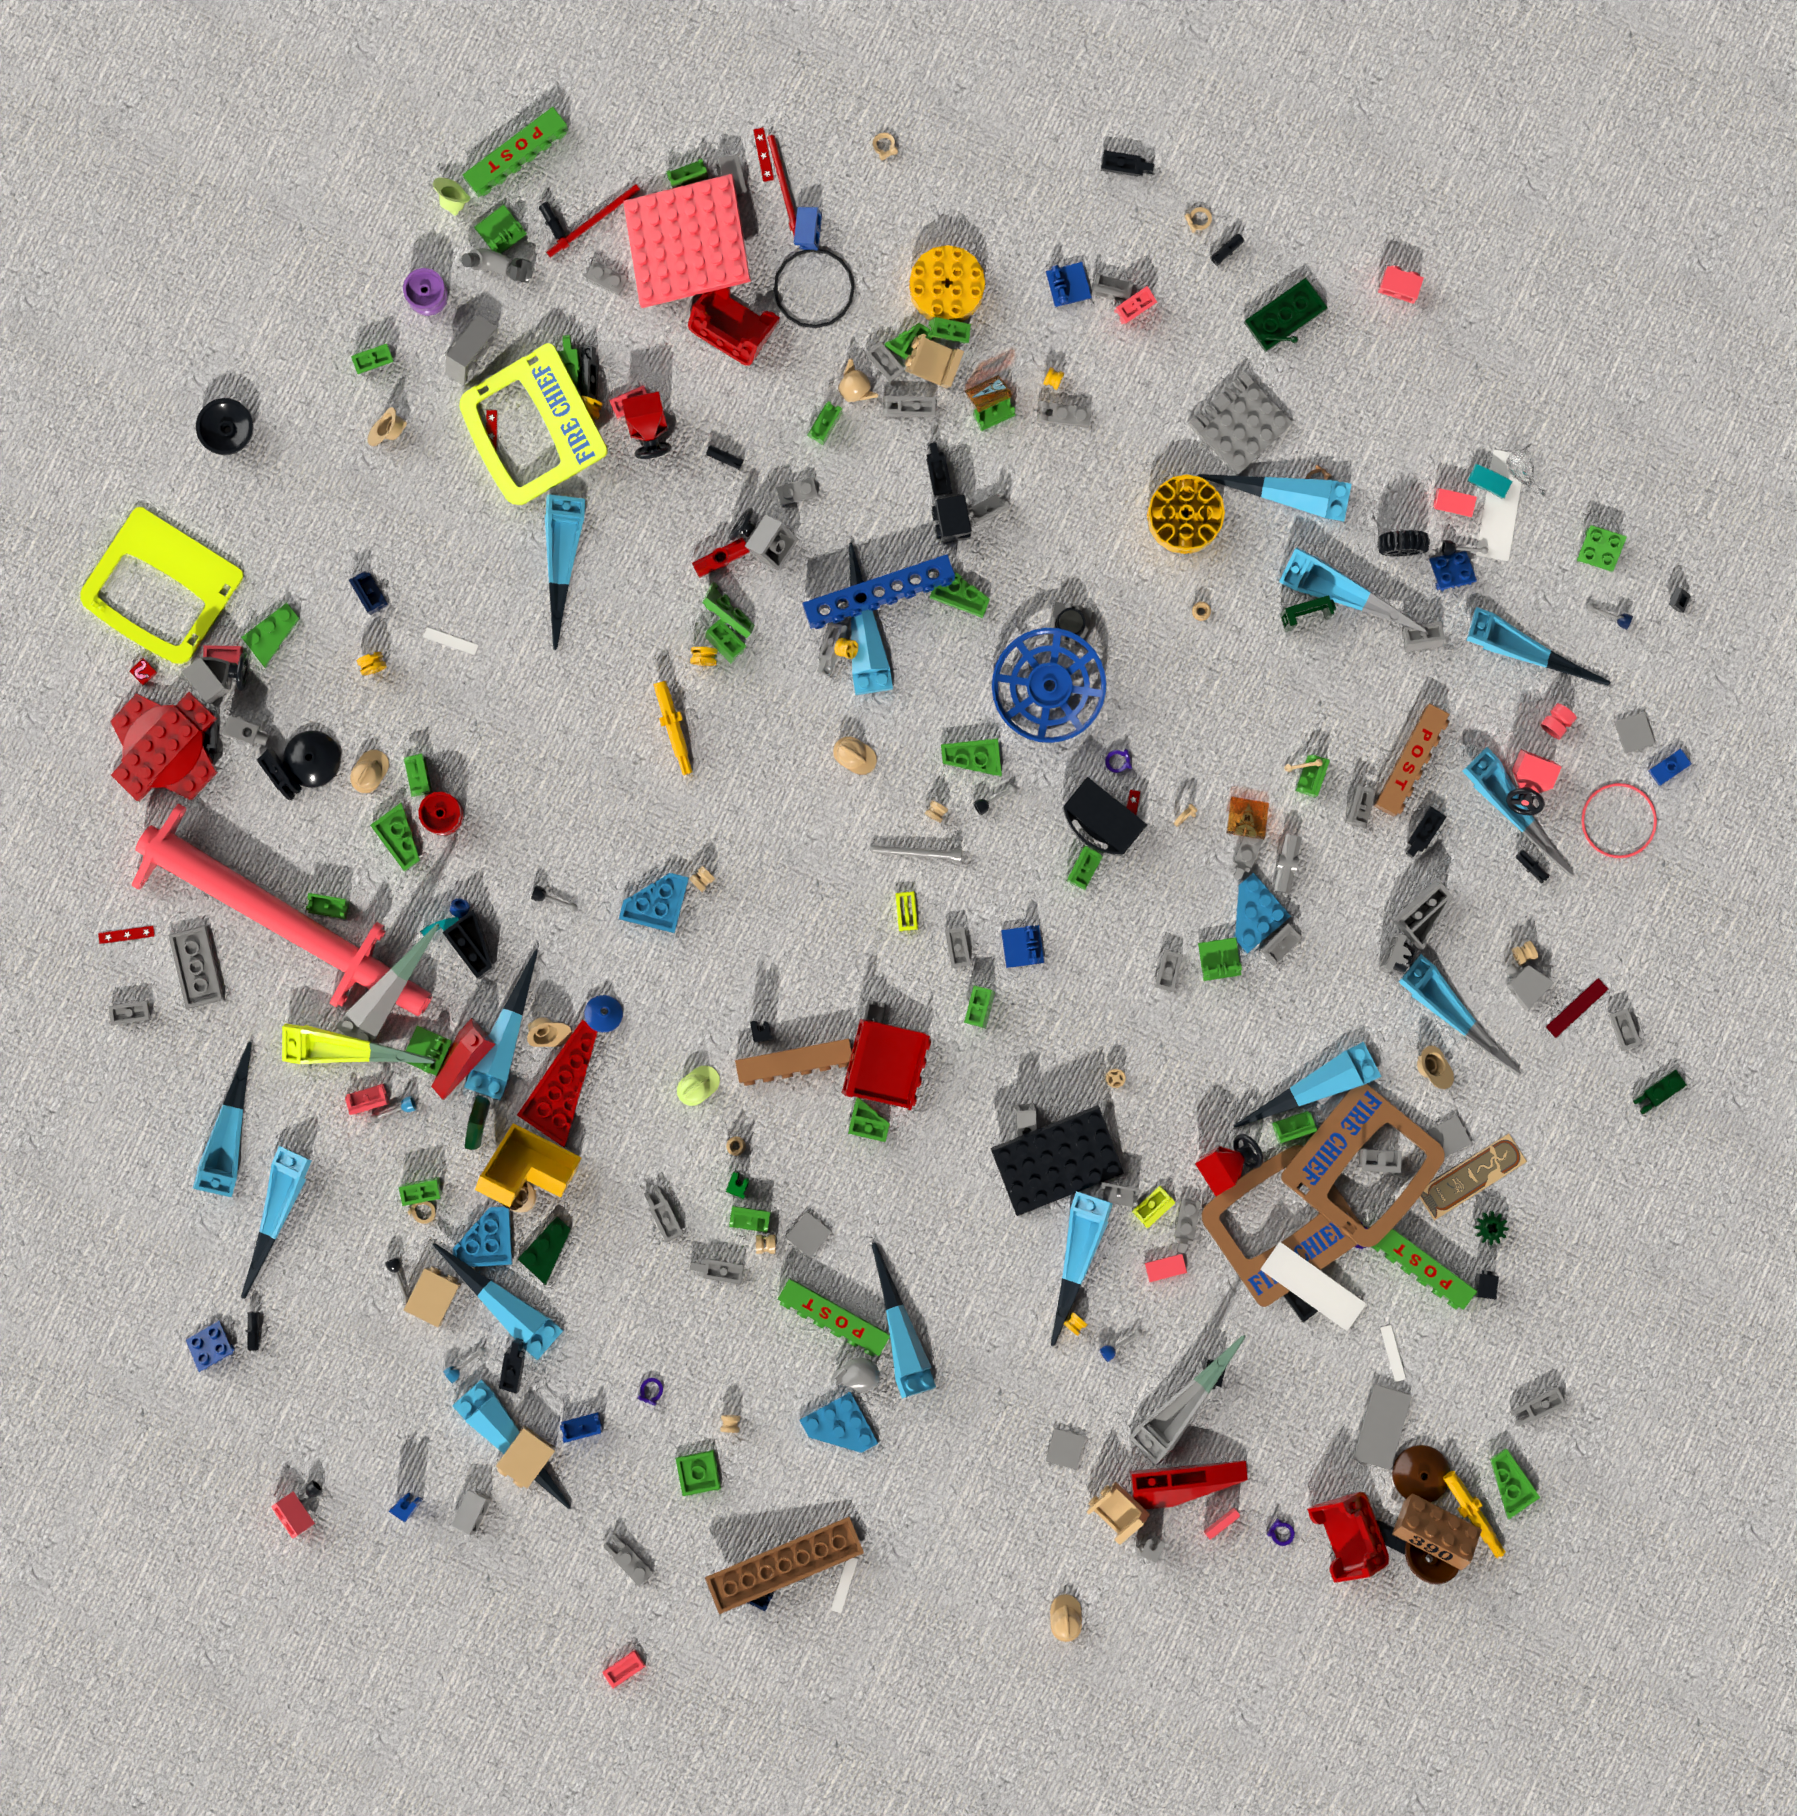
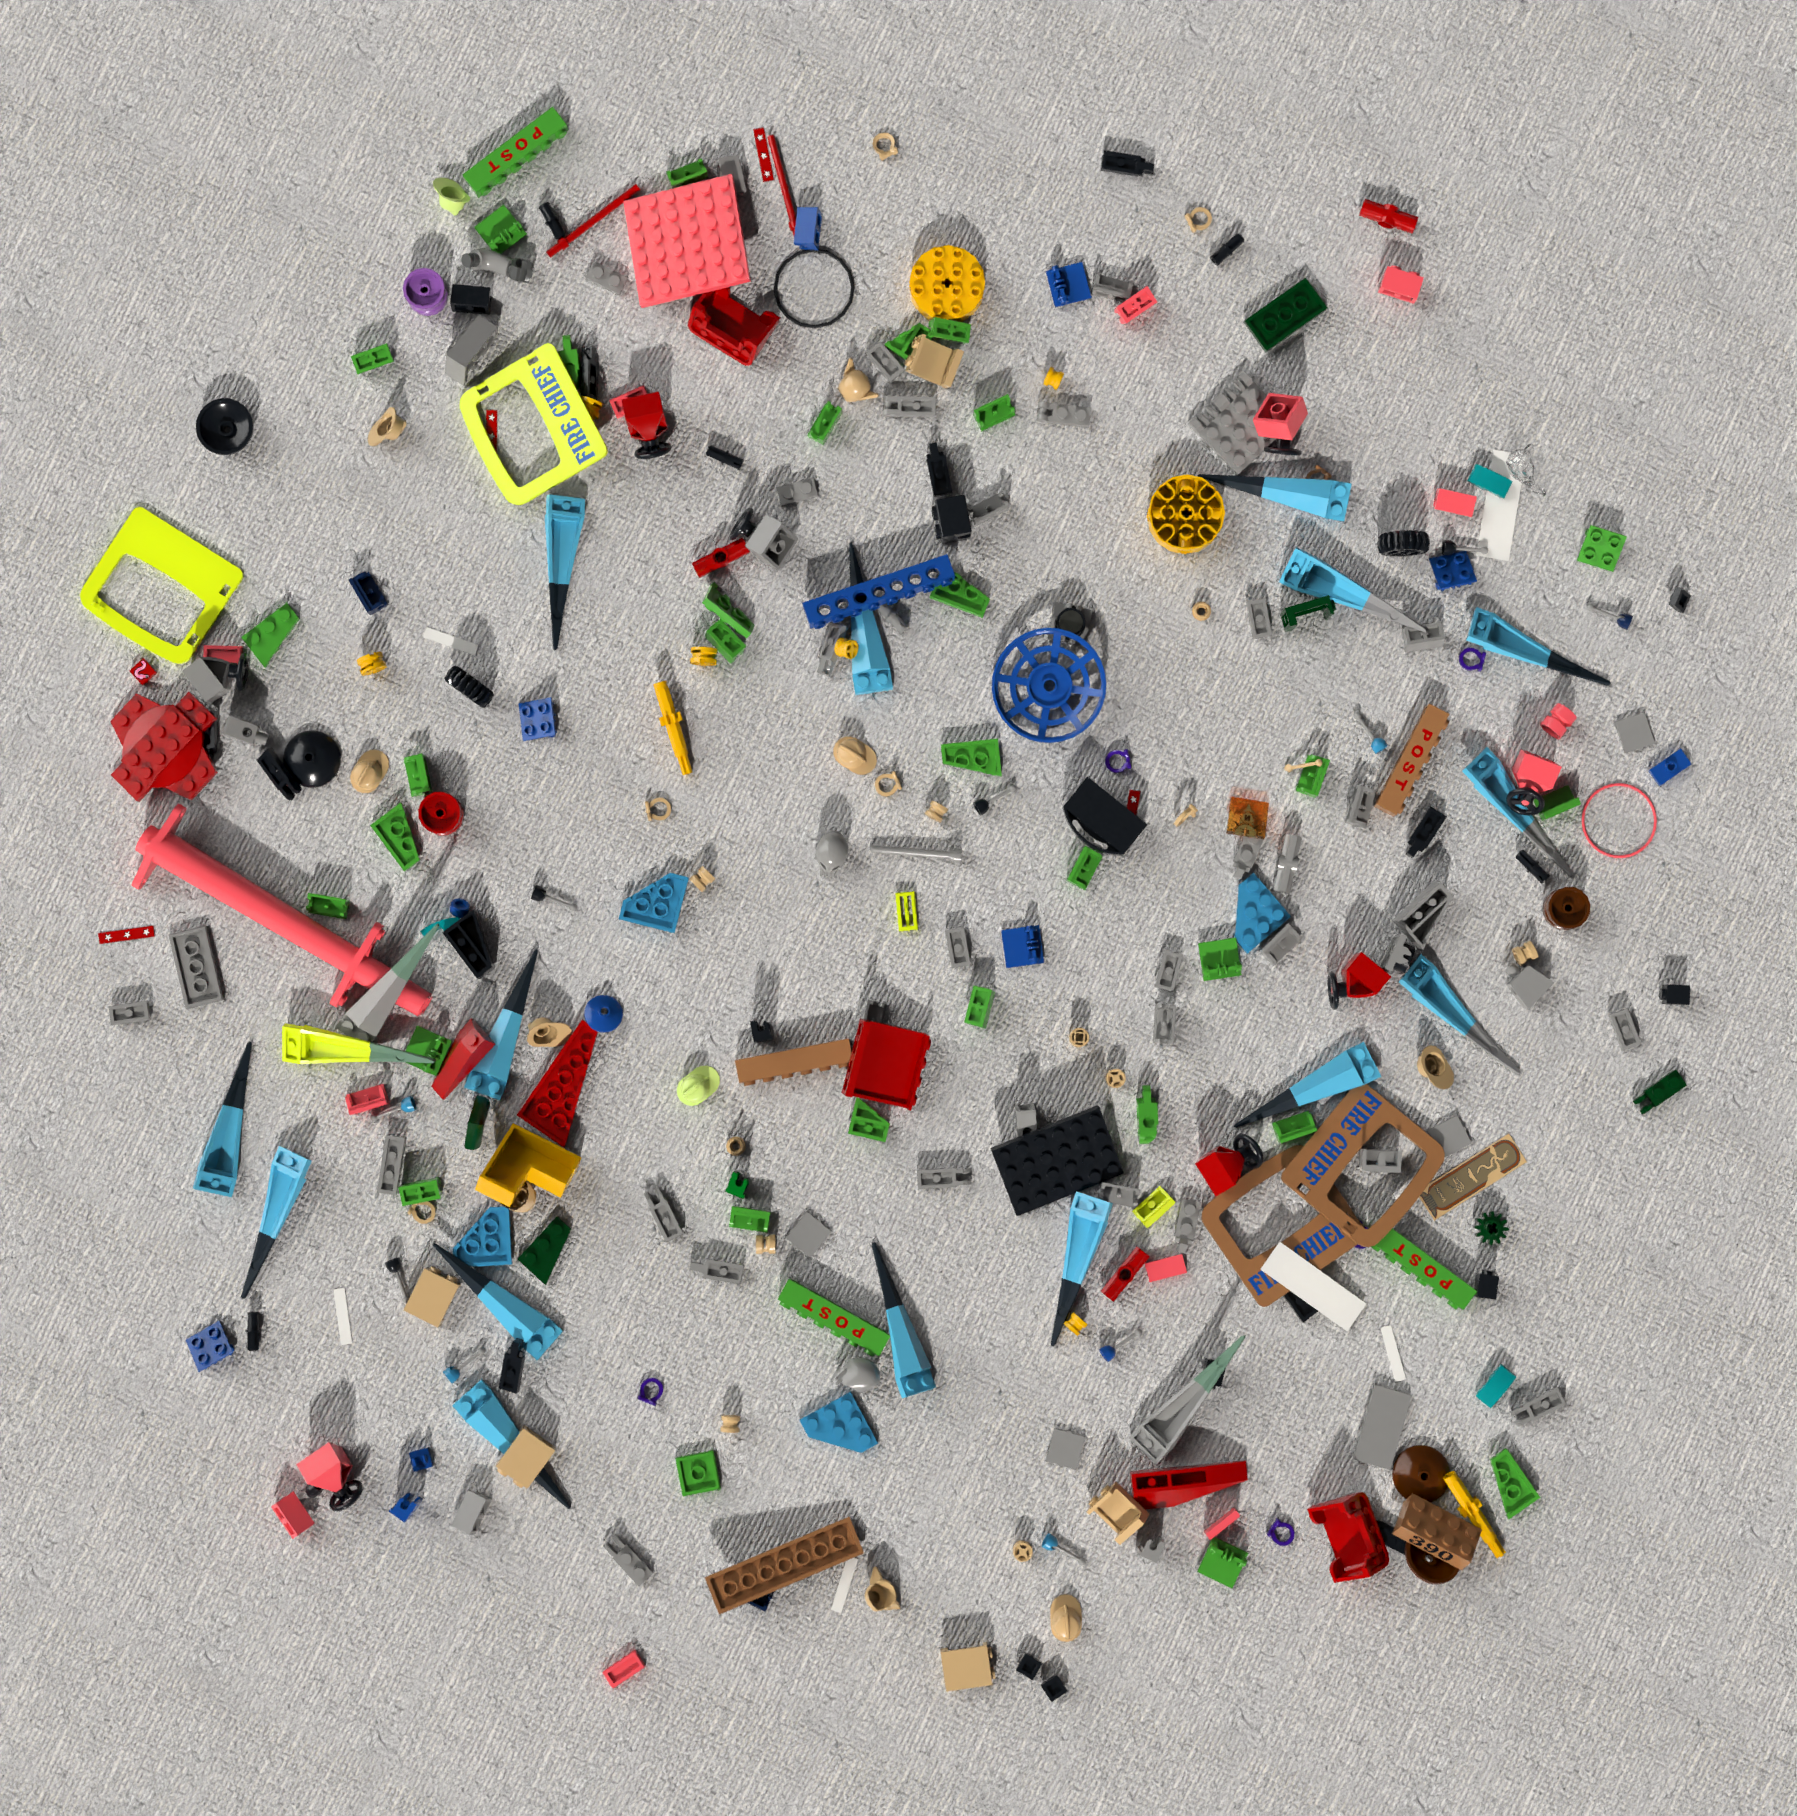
blue hinge [560,1412,603,1443] -> none
clear orange tile [965,375,1012,412] -> none
dark green hinge [1258,334,1298,343] -> none
dark red sticker [1546,978,1609,1038] -> none
none -> coral piece [296,1442,363,1511]
none -> white sticker [334,1288,352,1345]
none -> light grey plate [377,1135,406,1195]
none -> blue tile [409,1447,434,1472]
none -> black gear [444,666,494,708]
none -> black hinge [450,284,492,315]
none -> blue hinge [519,697,557,741]
none -> tan piece [645,798,671,821]
none -> light grey helmet [814,831,848,879]
none -> tan piece [865,1567,901,1611]
none -> tan piece [875,771,902,797]
none -> light grey pin [877,603,910,635]
none -> light grey hinge [917,1168,972,1189]
none -> tan panel [940,1642,996,1692]
none -> tan wheel [1013,1540,1033,1562]
none -> black plate [1016,1652,1043,1680]
none -> black plate [1040,1673,1068,1702]
none -> hinge [1041,1533,1086,1565]
none -> tan wheel [1069,1028,1089,1047]
none -> red piece [1101,1246,1150,1302]
none -> bright green piece [1136,1085,1159,1144]
none -> light grey hinge [1153,1004,1176,1044]
none -> bright green hinge [1197,1537,1249,1588]
none -> light grey plate [1246,598,1272,640]
none -> coral piece [1253,393,1308,456]
none -> red piece [1327,952,1391,1010]
none -> hinge [1354,712,1388,754]
none -> red piece [1359,199,1418,234]
none -> dark purple piece [1459,648,1486,672]
none -> teal slope [1476,1364,1517,1408]
none -> bright green panel [1533,785,1581,821]
none -> reddish brown wheel [1543,887,1590,930]
none -> black brick [1659,984,1690,1005]

